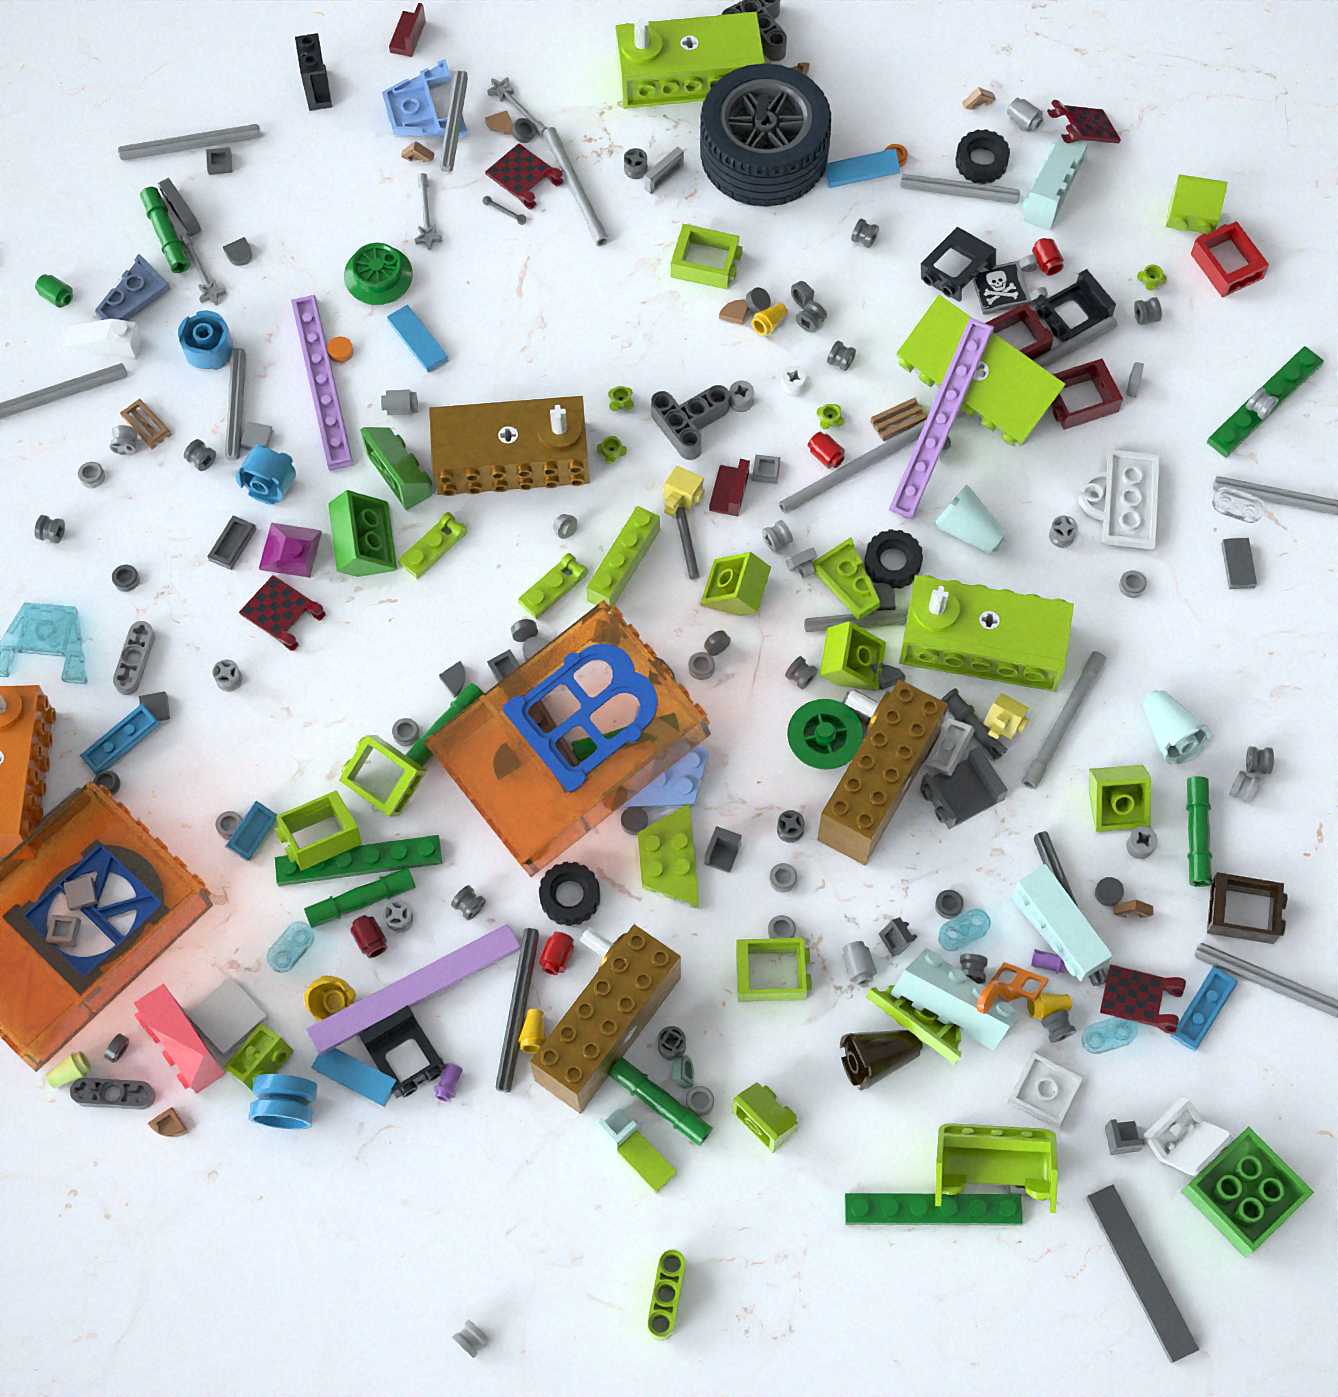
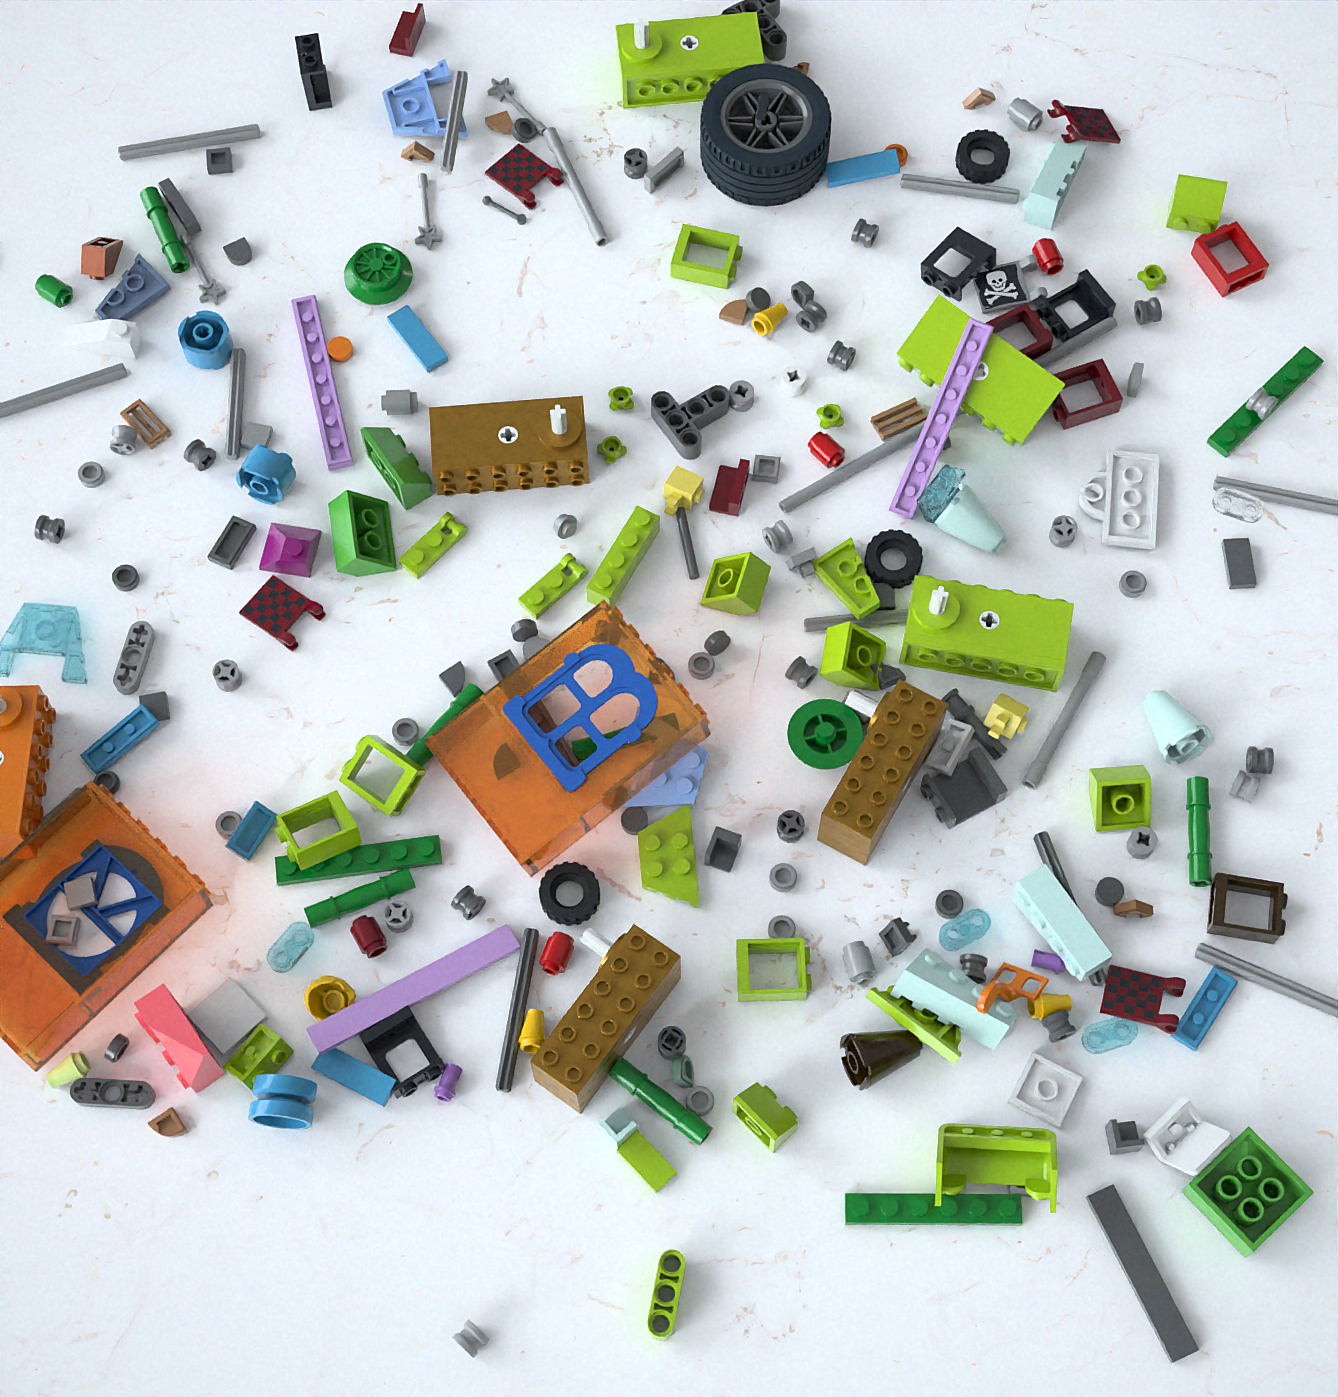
none -> slope [81,237,123,280]
none -> clear light blue bracket [916,464,966,524]

